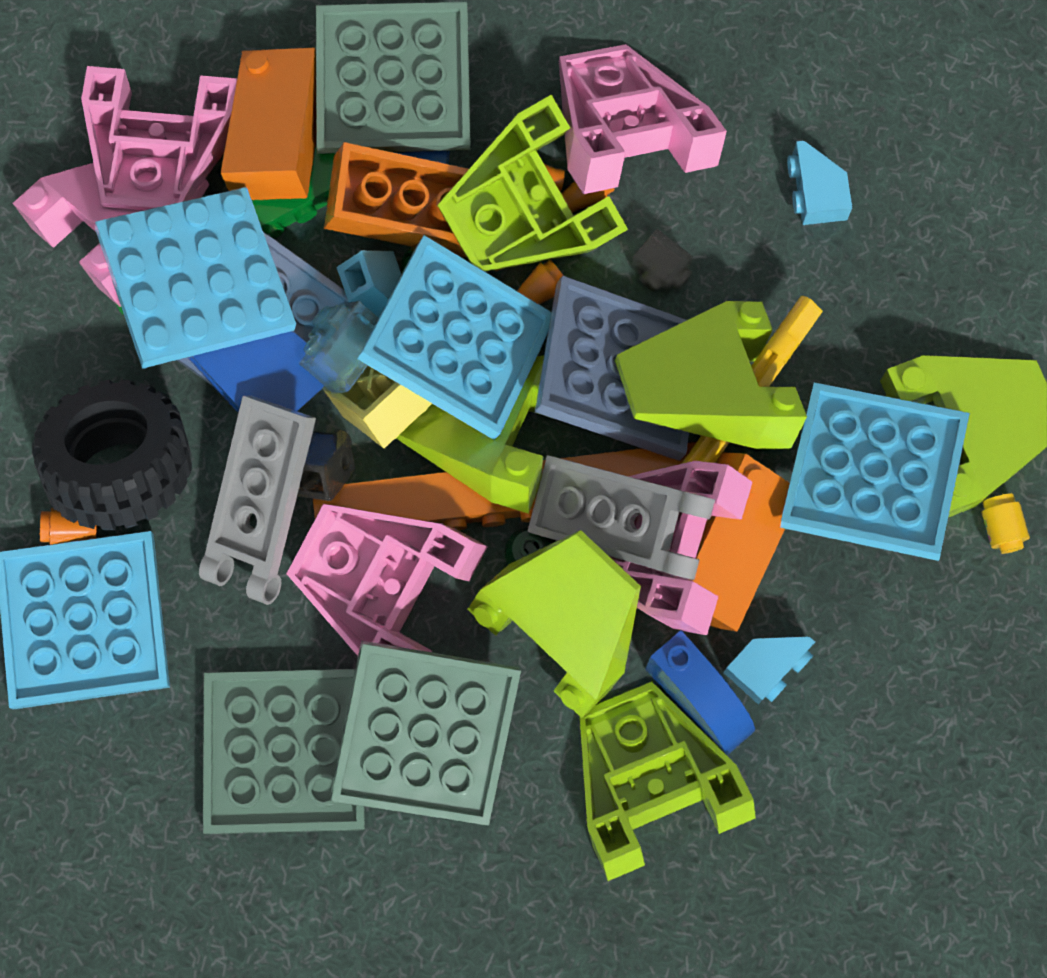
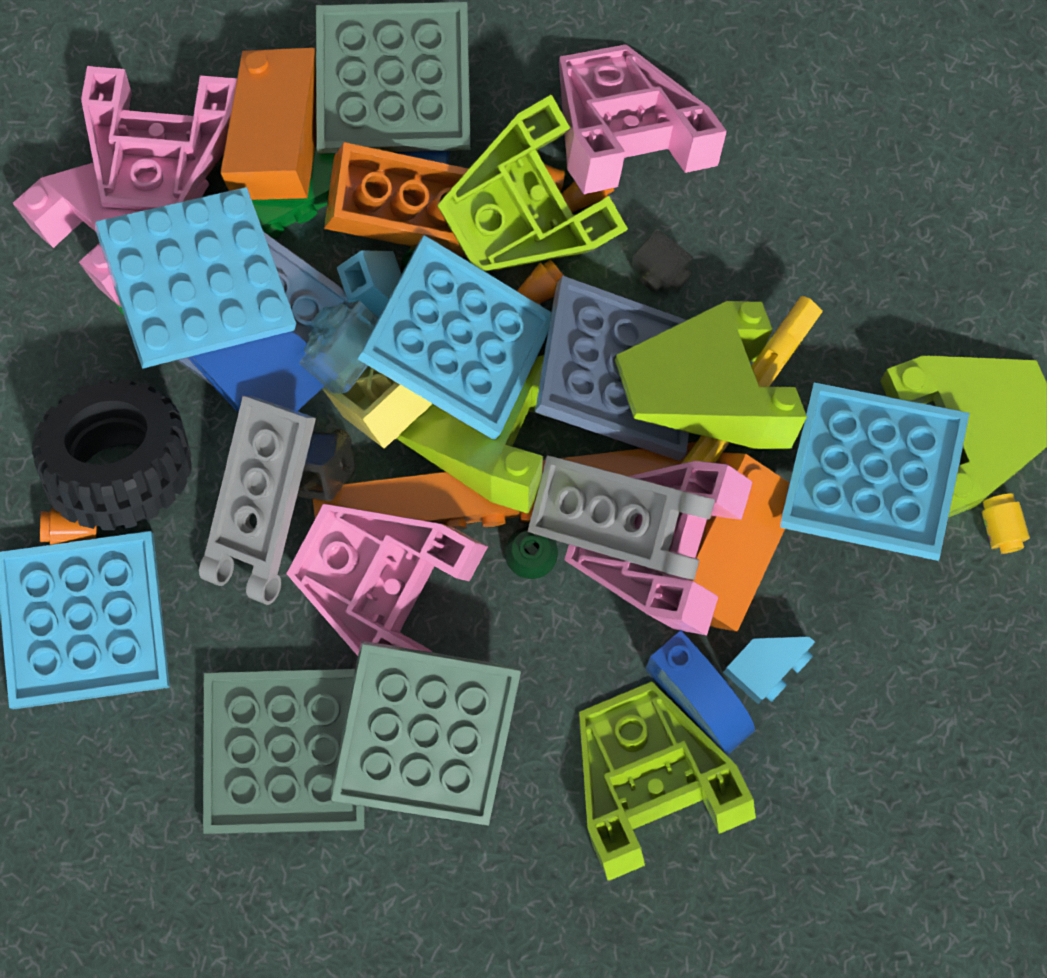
lime wedge [467,530,641,718] -> none
medium azure slope [787,141,852,225] -> none

